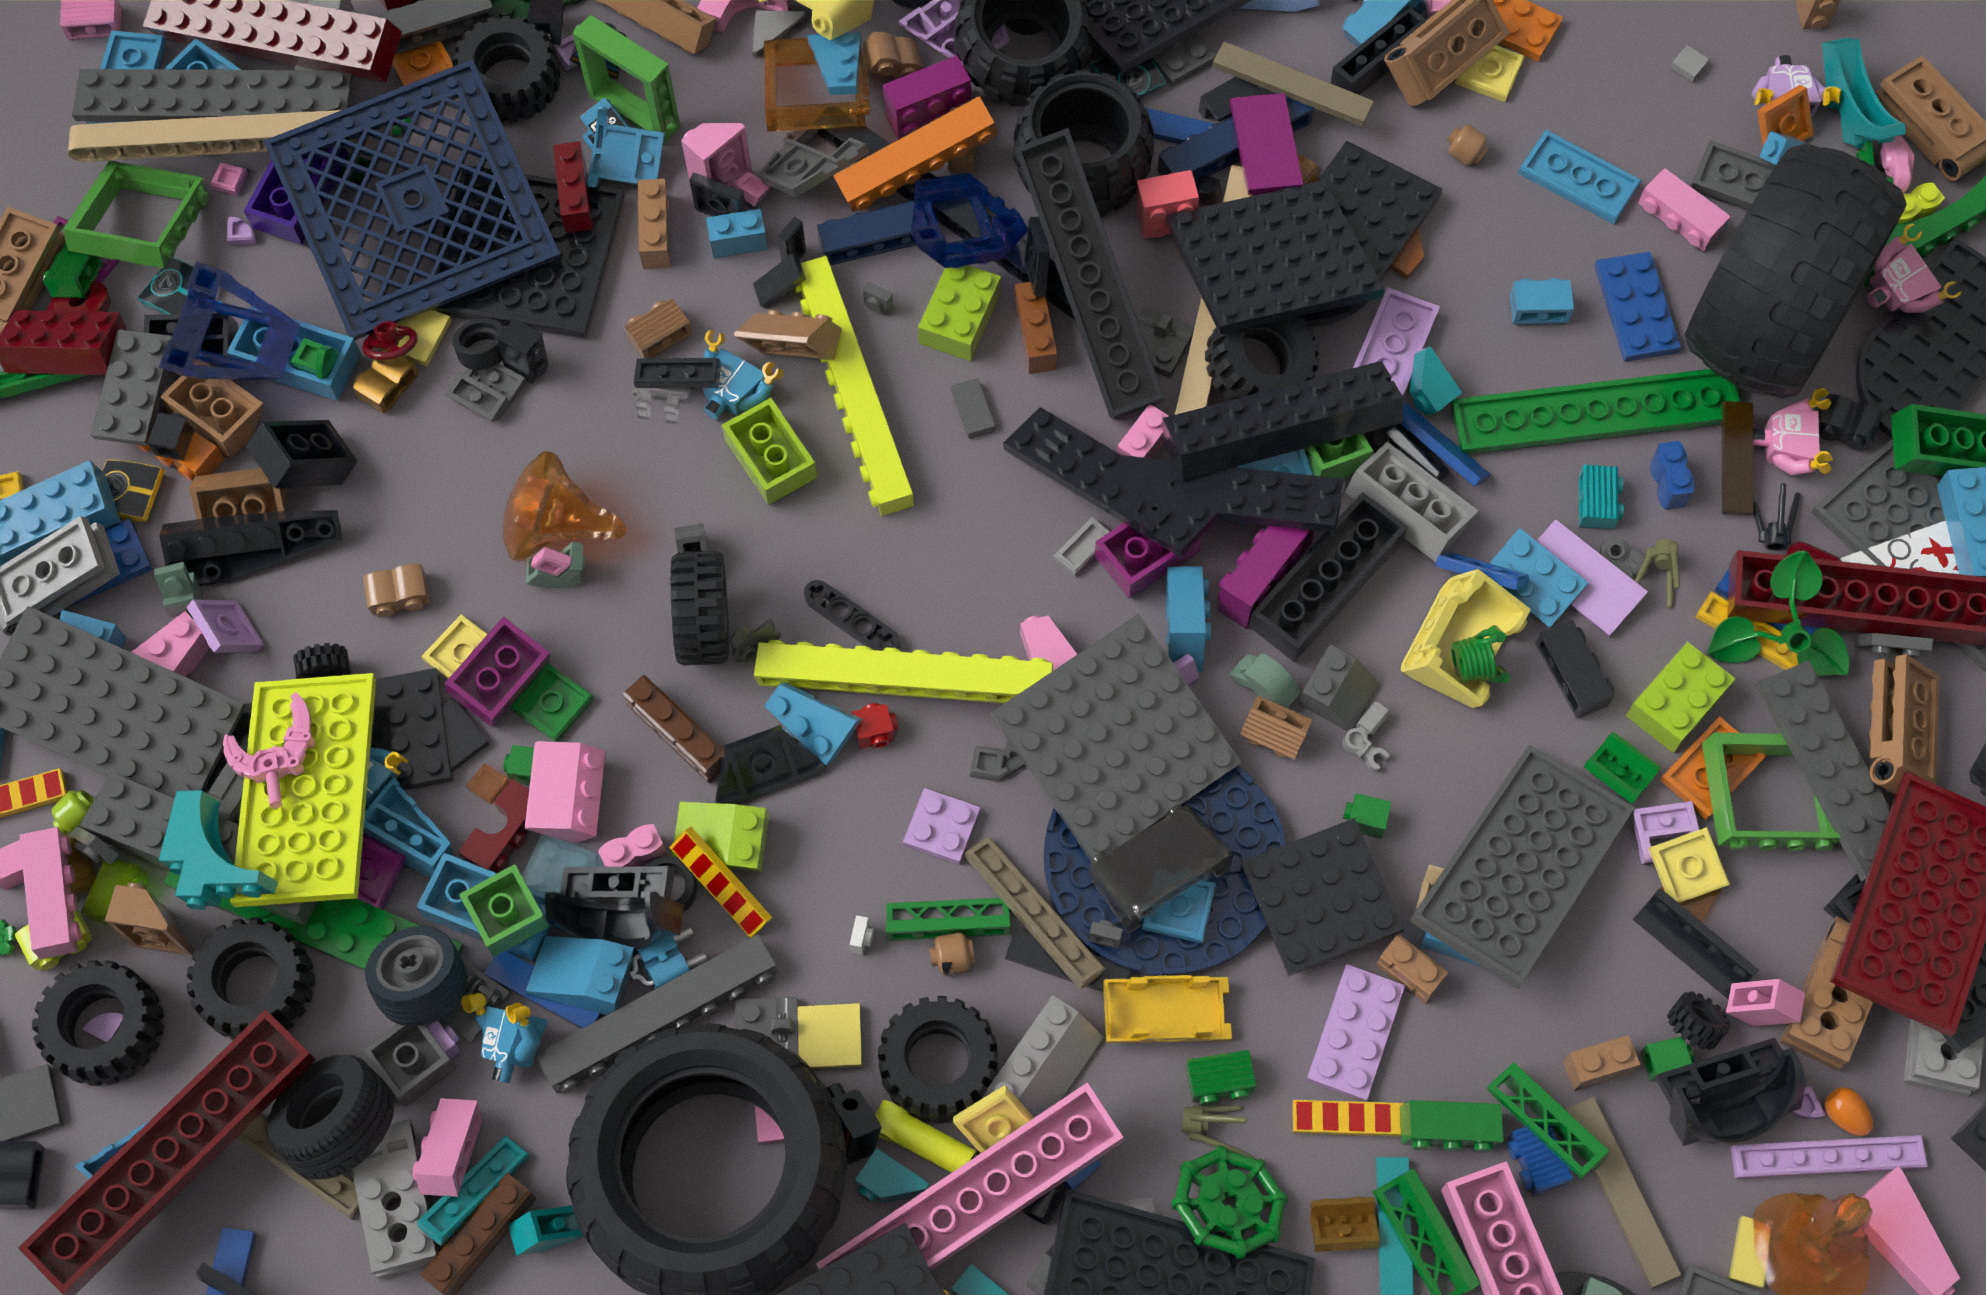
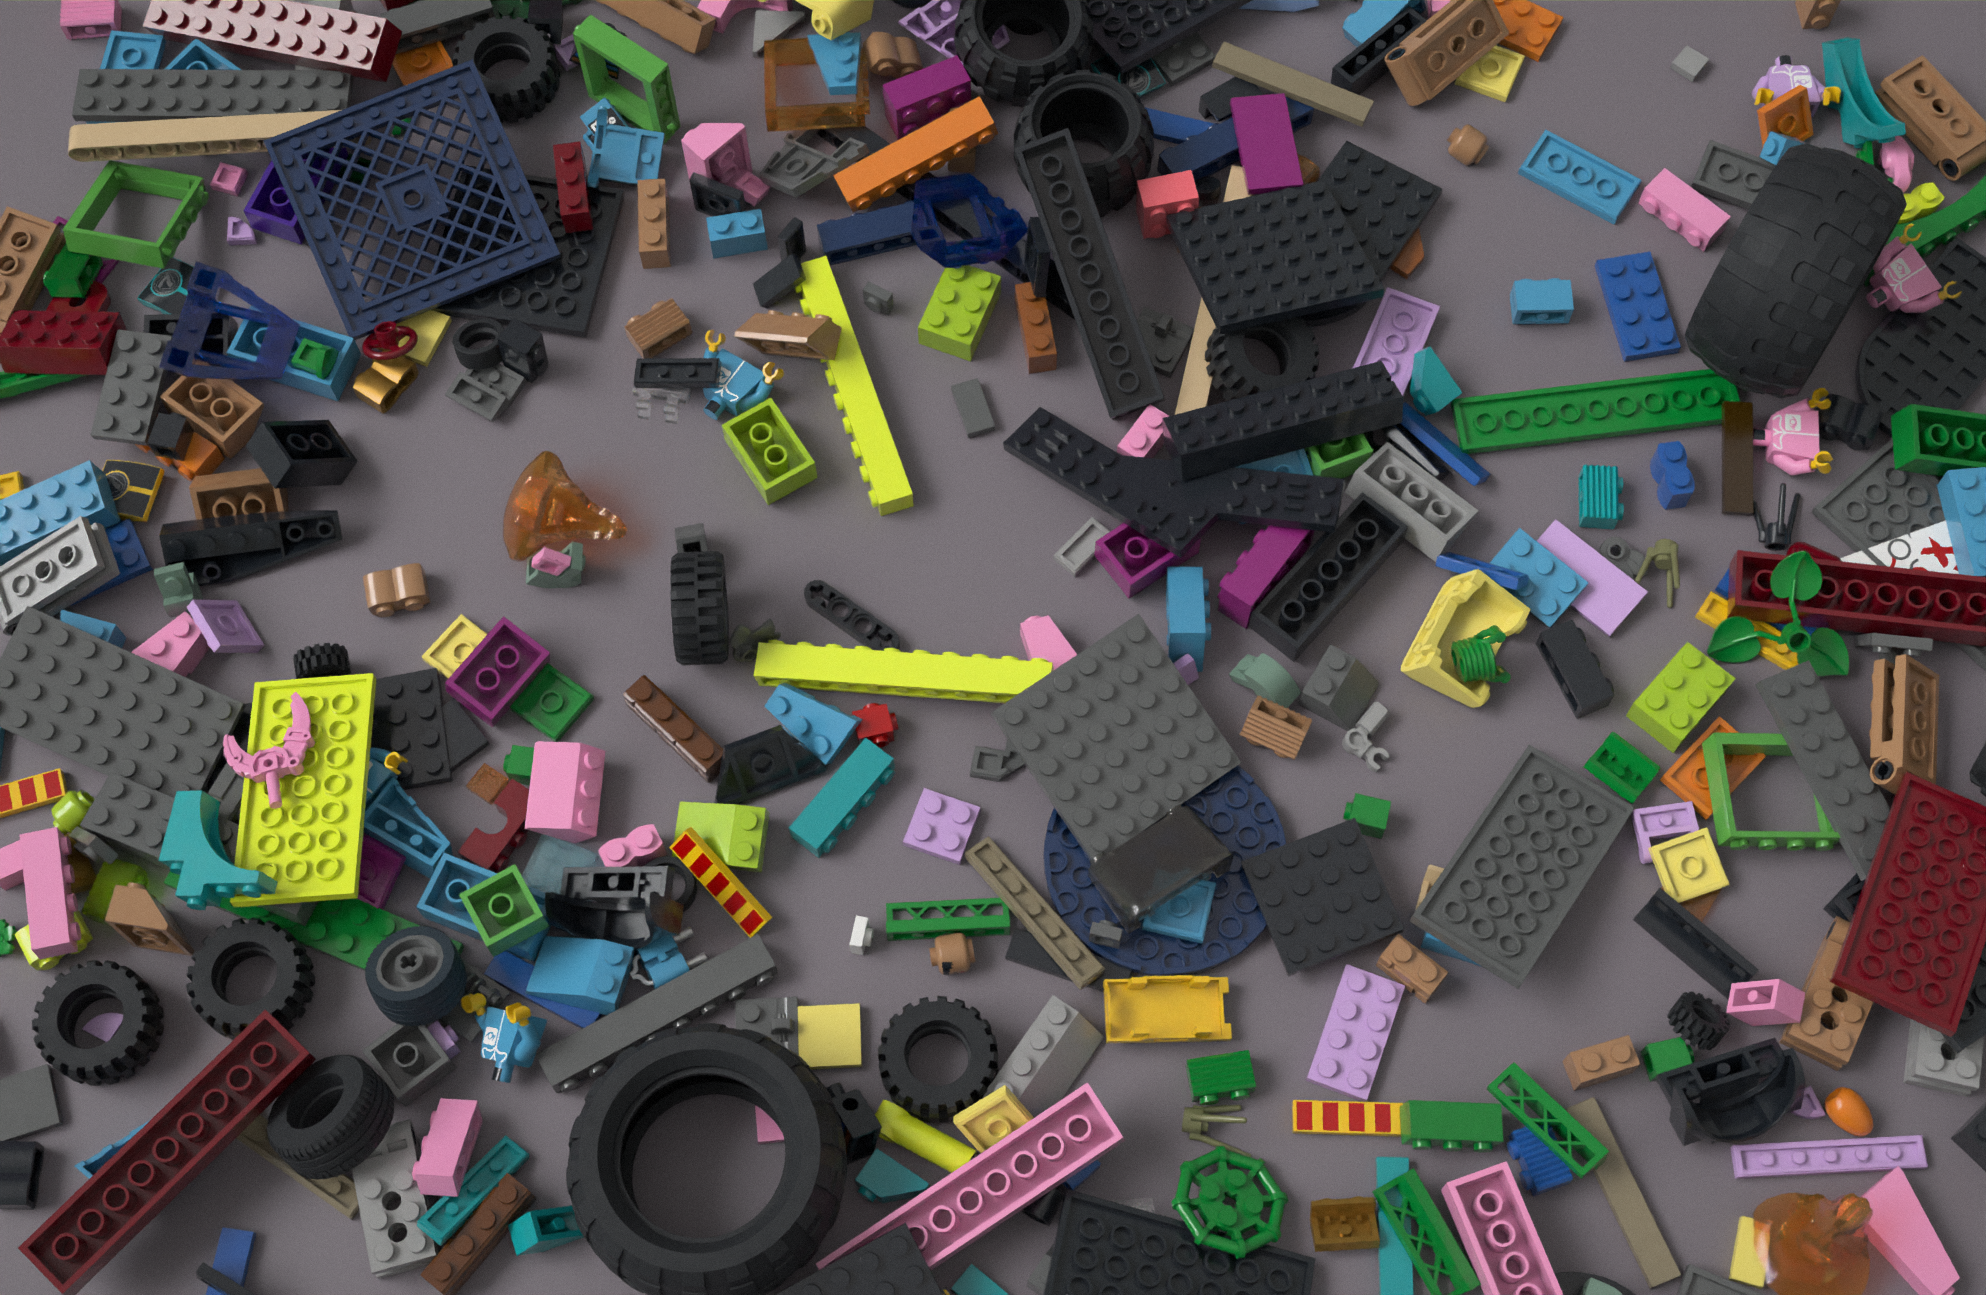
none -> teal brick [789,738,895,858]

